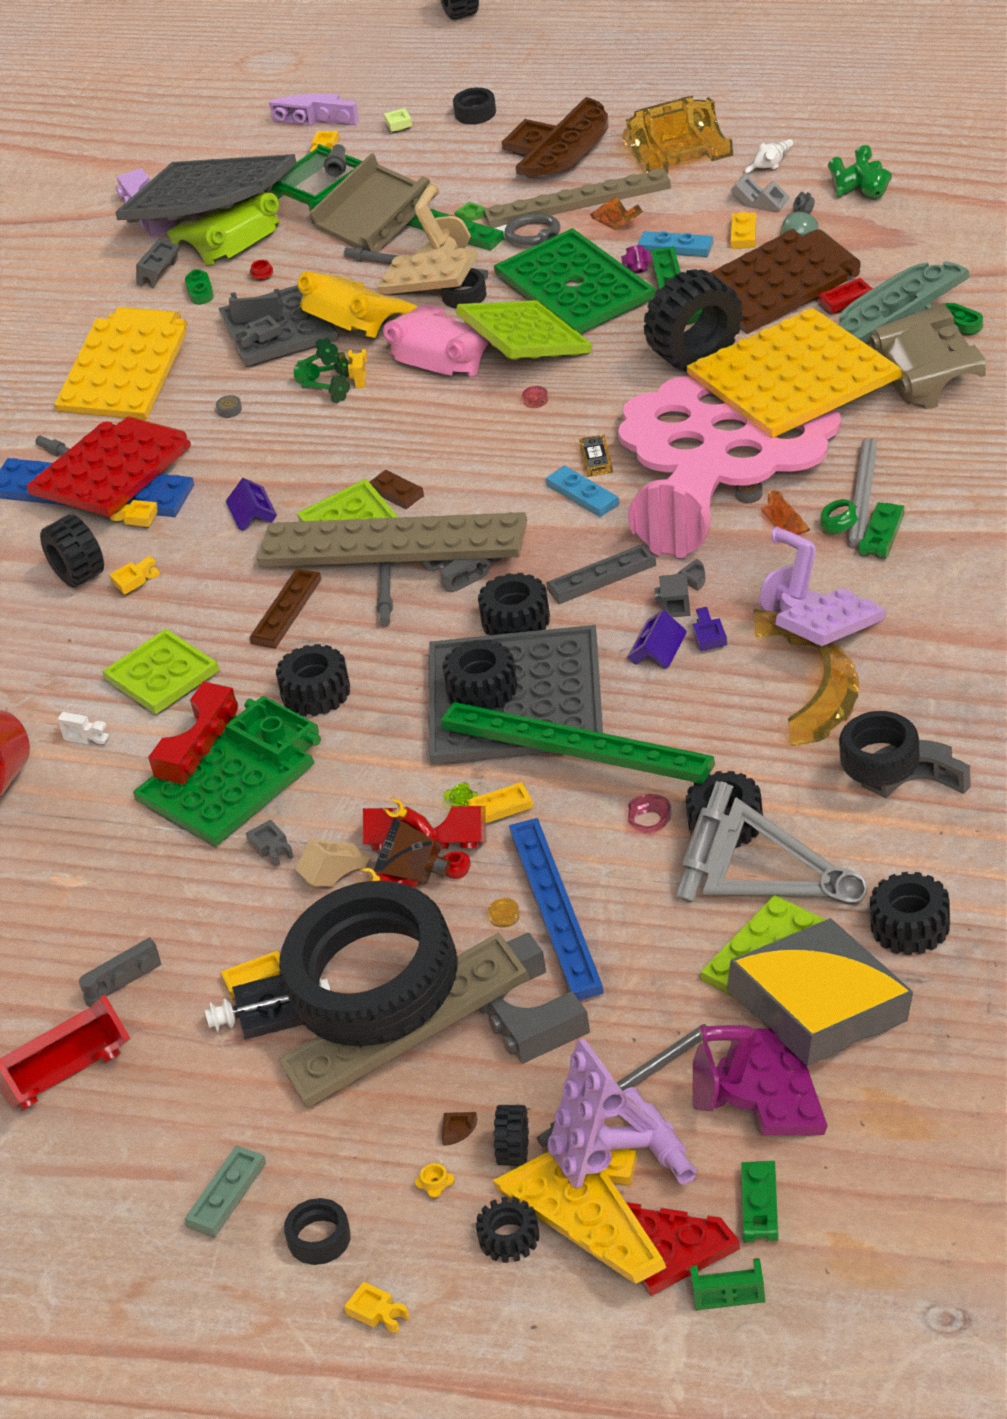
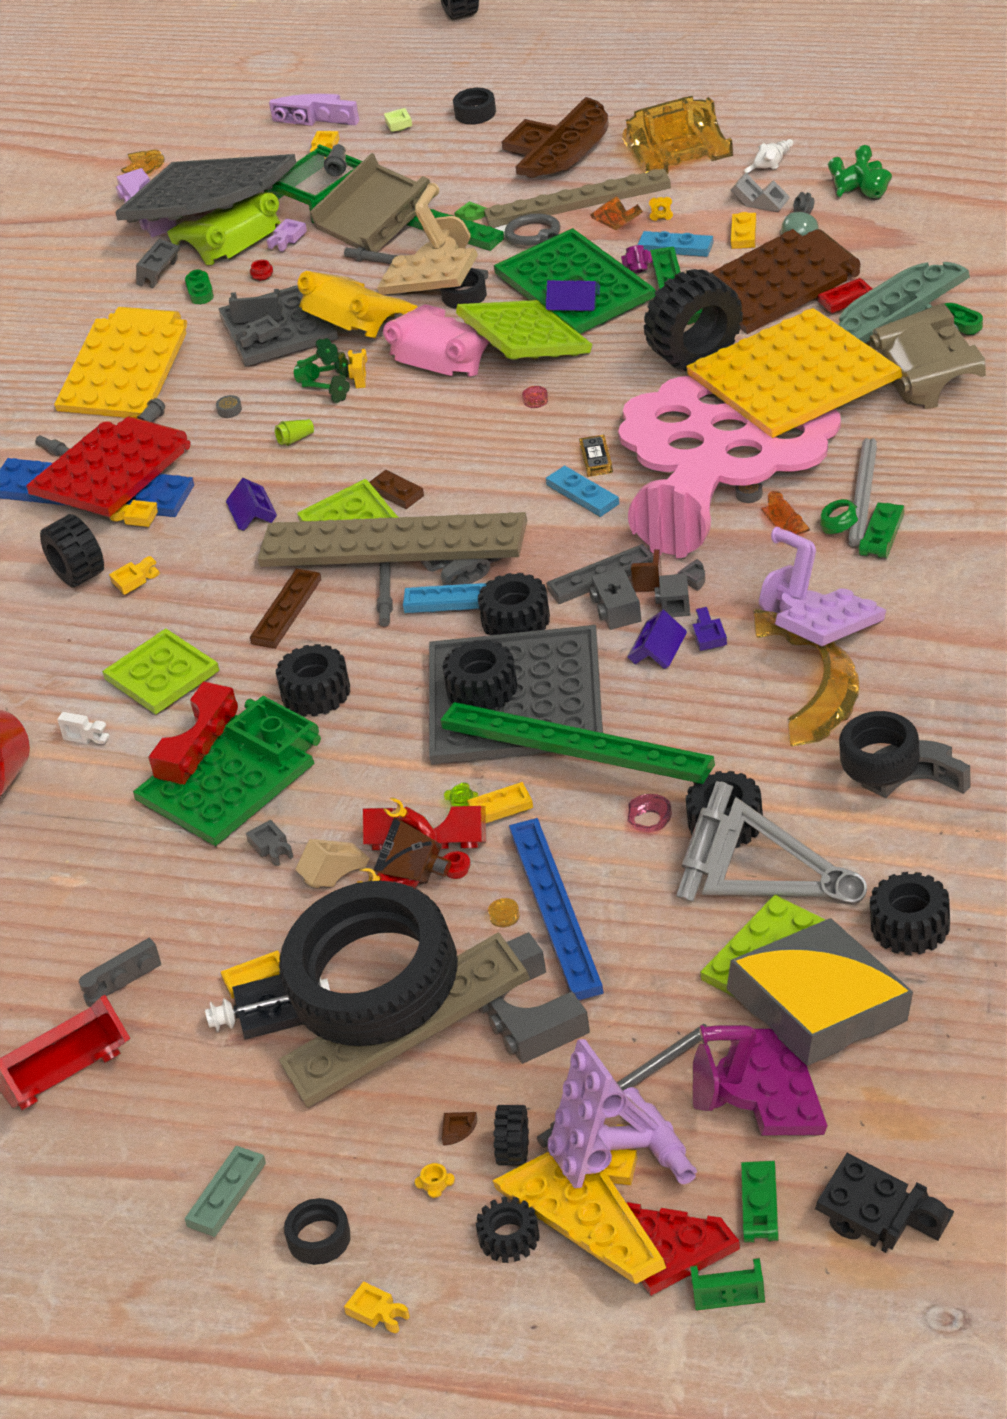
none -> clear yellow plate [121,149,165,174]
none -> dark grey pin [137,398,165,422]
none -> lavender plate [267,219,307,251]
none -> lime cone [274,419,314,446]
none -> dark azure plate [403,583,486,613]
none -> dark purple panel [546,280,600,311]
none -> dark grey brick [589,567,642,630]
none -> reddish brown panel [631,549,662,592]
none -> yellow plate [649,196,673,221]
none -> black plate [815,1153,954,1253]

